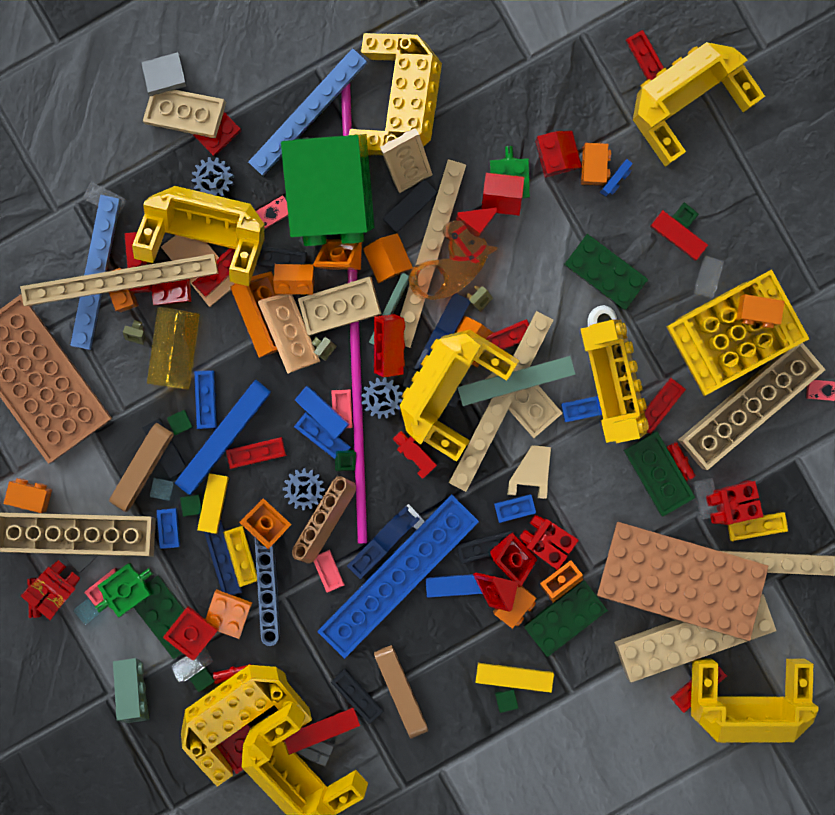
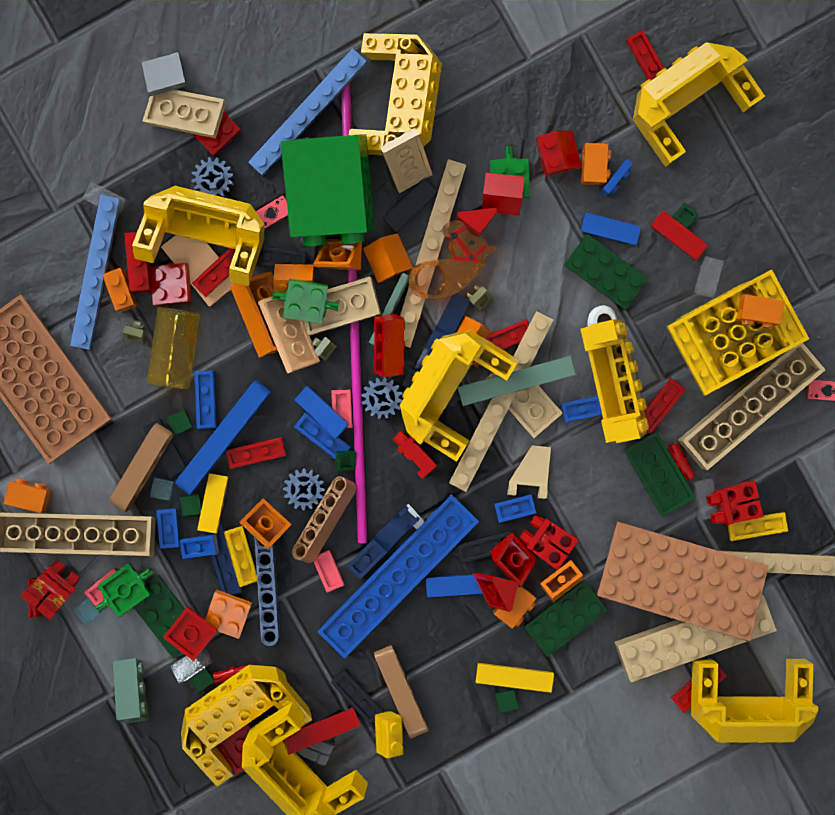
tan plate [20,254,218,306] -> none
none -> blue plate [179,534,219,559]
none -> green plate [272,278,339,324]
none -> yellow brick [375,711,403,758]
none -> blue tile [580,213,641,246]

